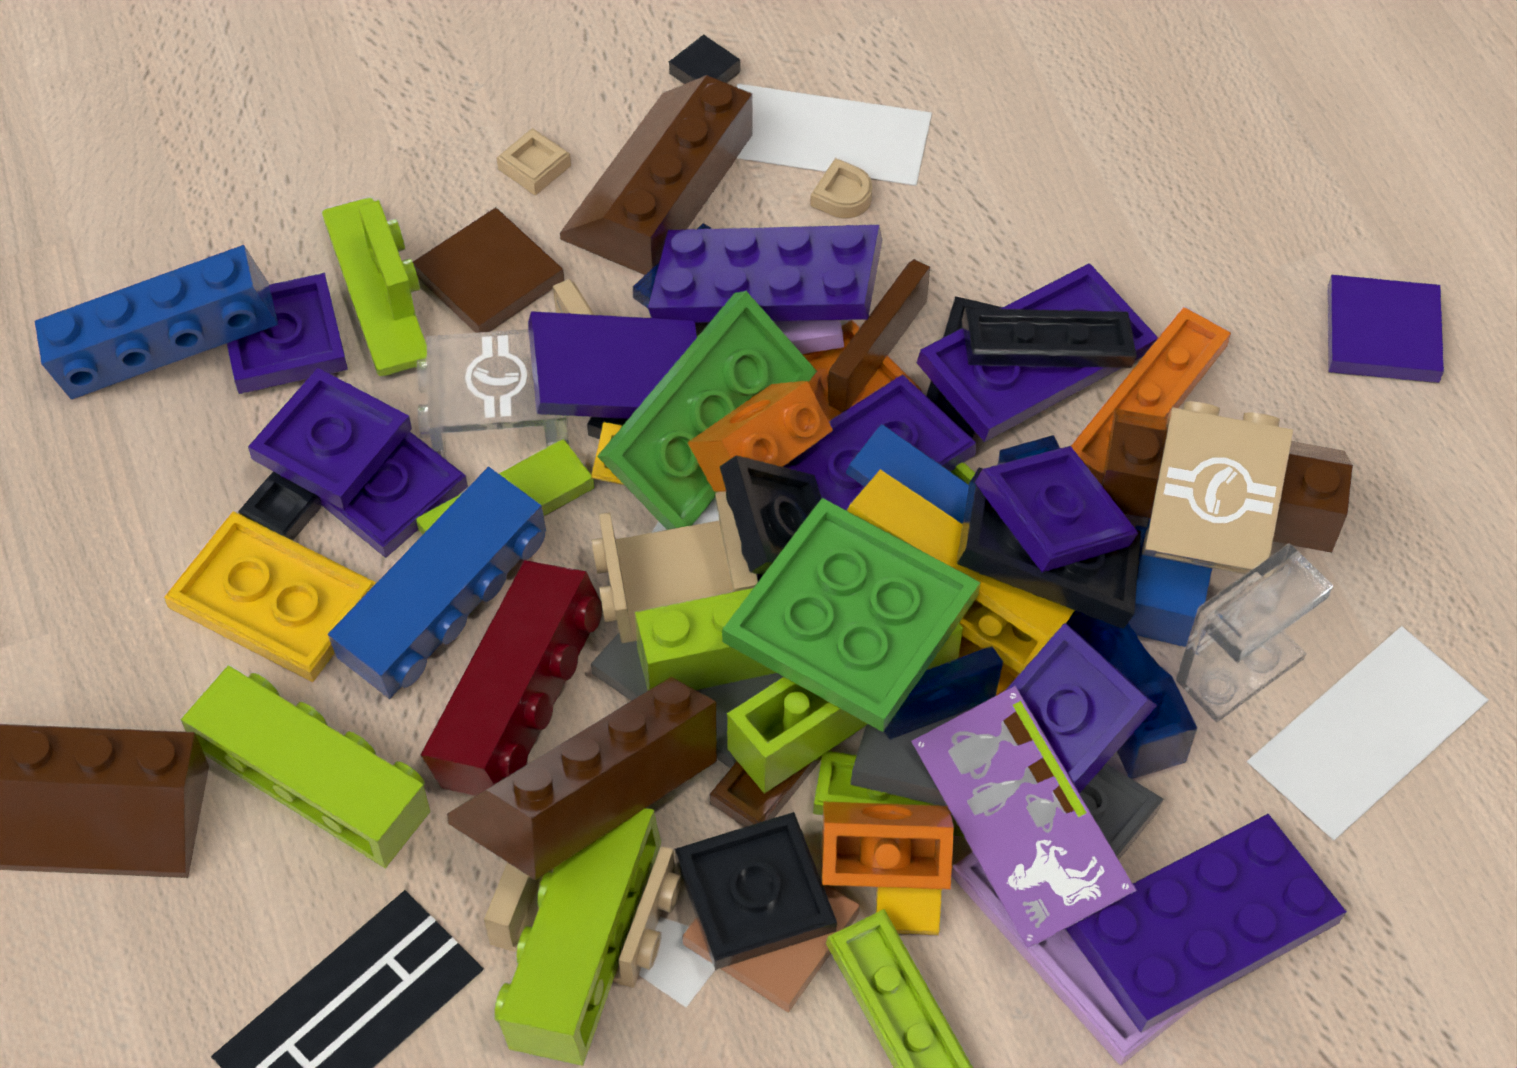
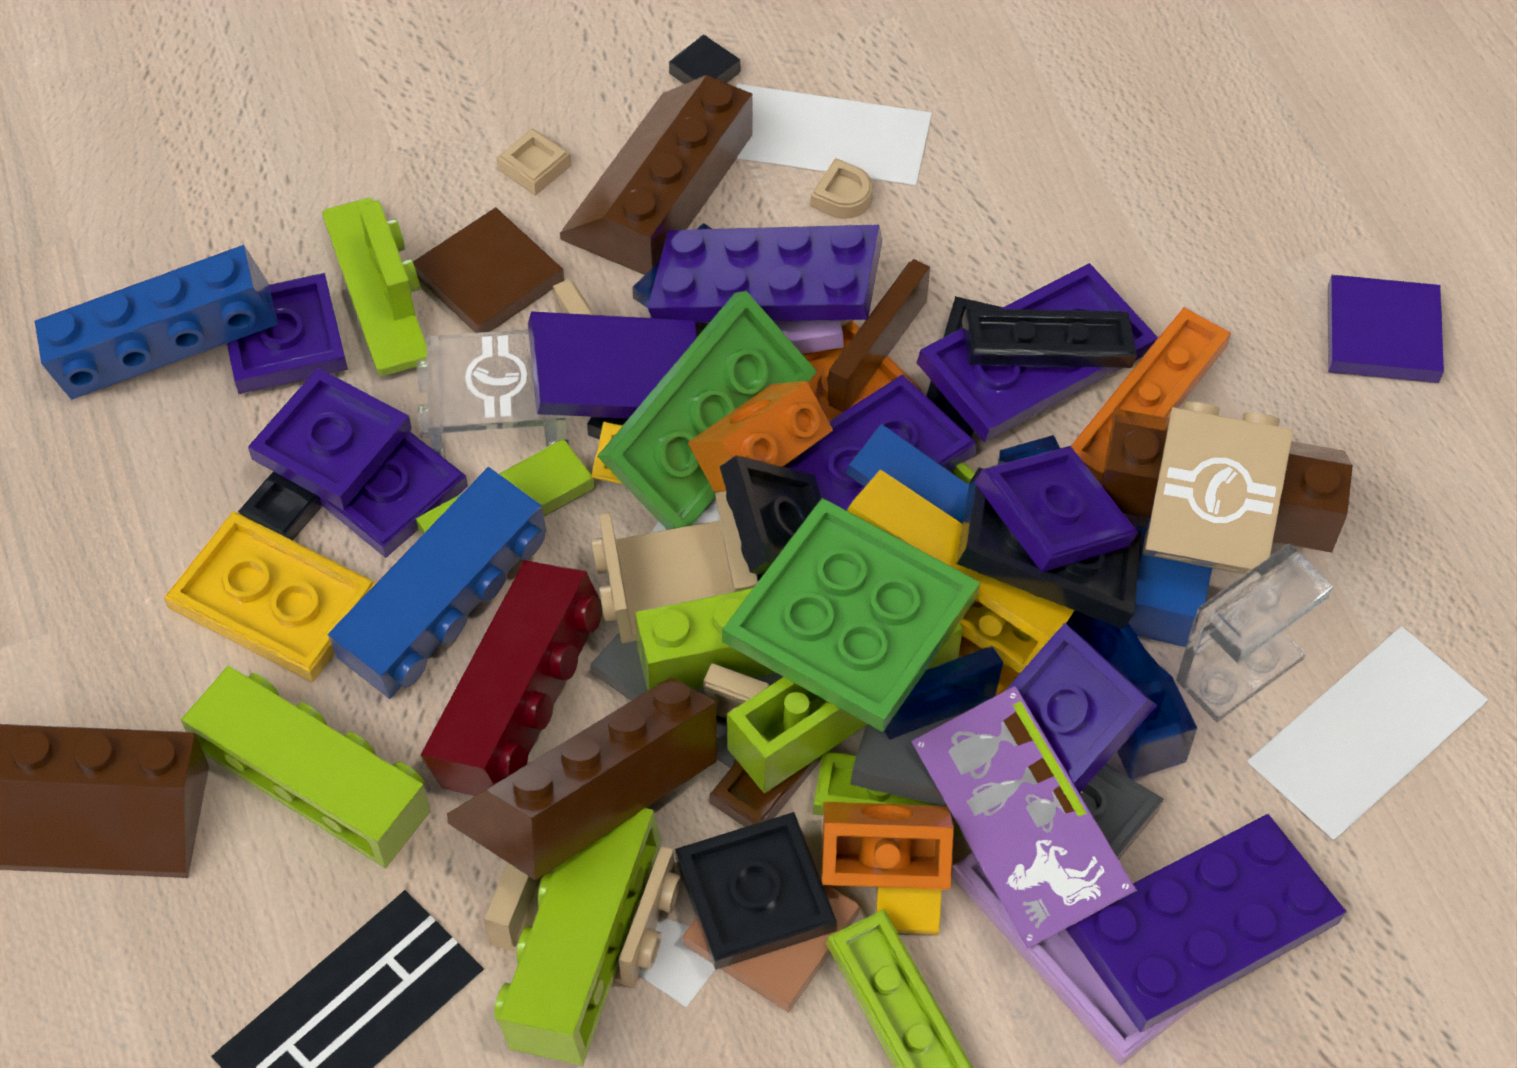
none -> tan tile [703,663,769,719]

